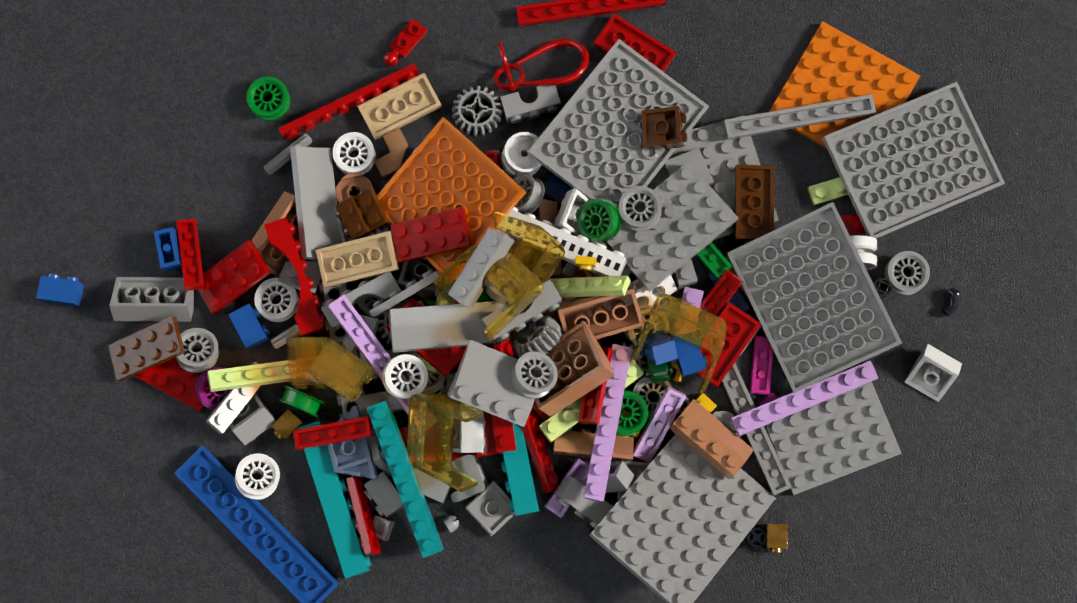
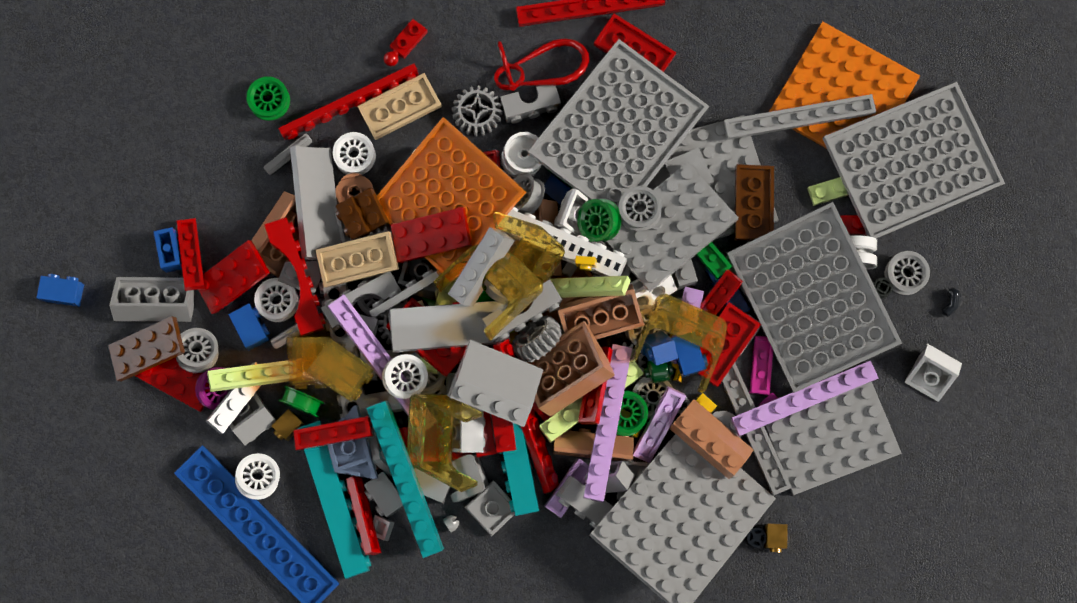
medium nougat tile [374,128,408,178] -> none
light grey wheel [511,352,558,399] -> none
reddish brown plate [641,106,687,149] -> none

